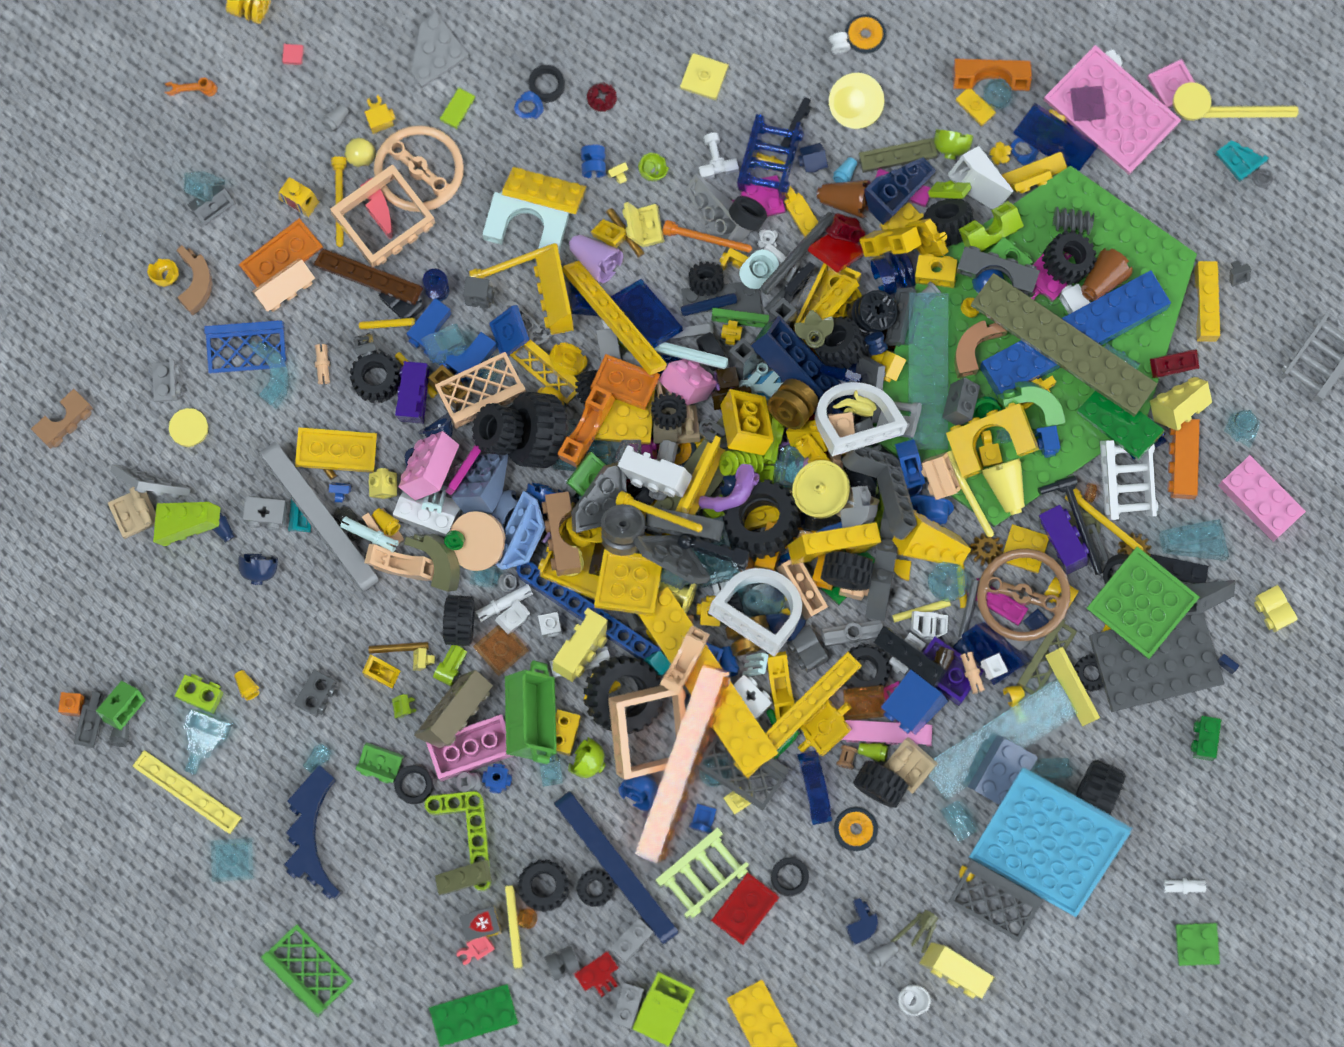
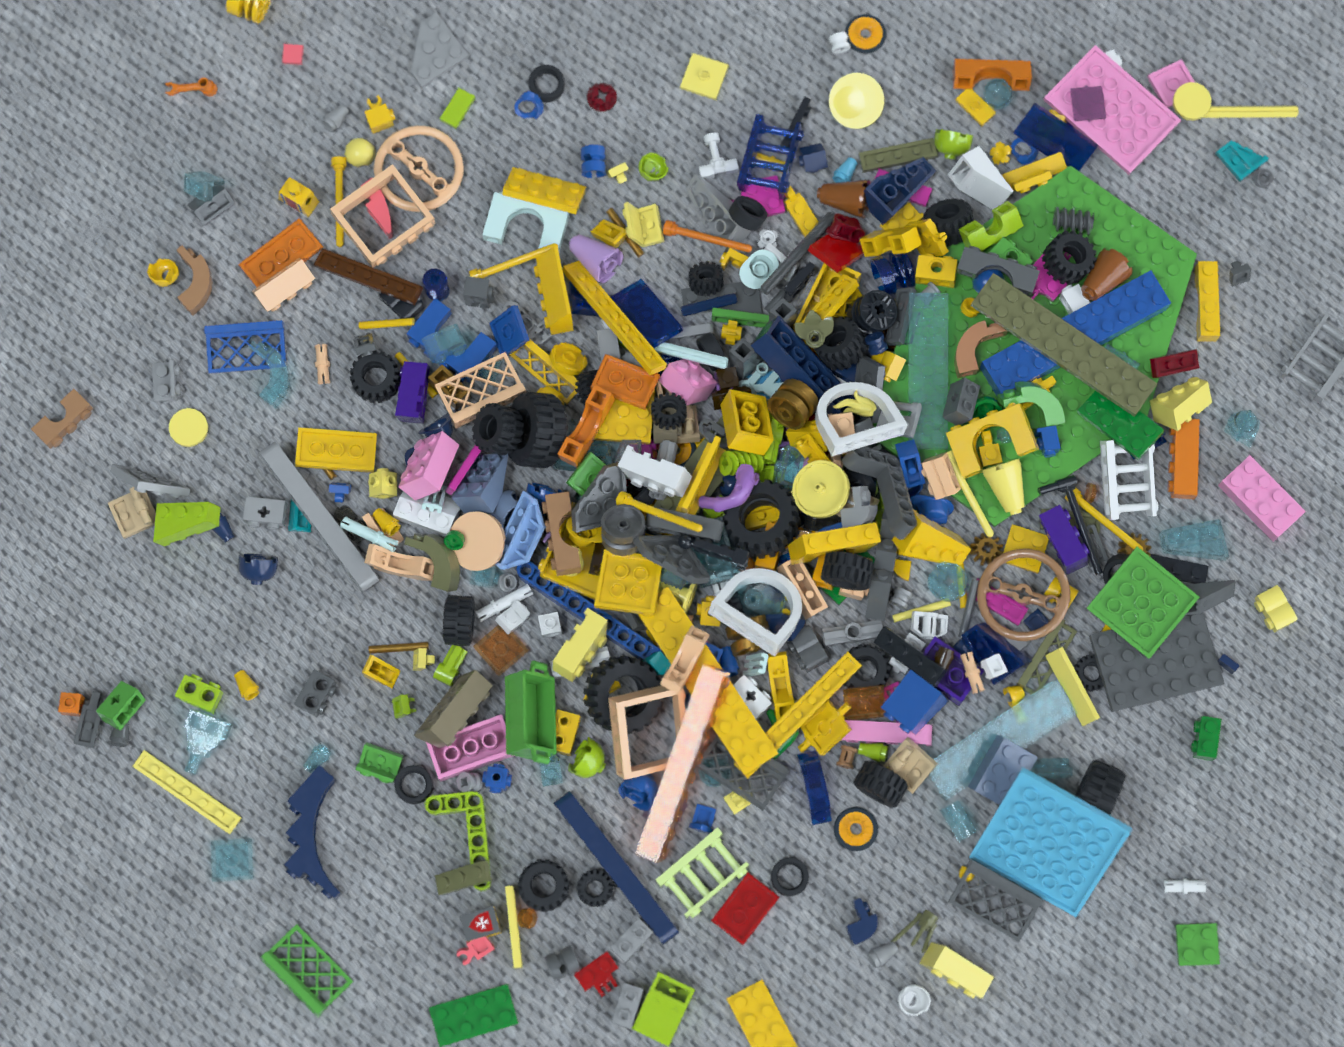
clear blue tile [820,365,862,383] -> none
lime plate [928,181,972,199] -> none

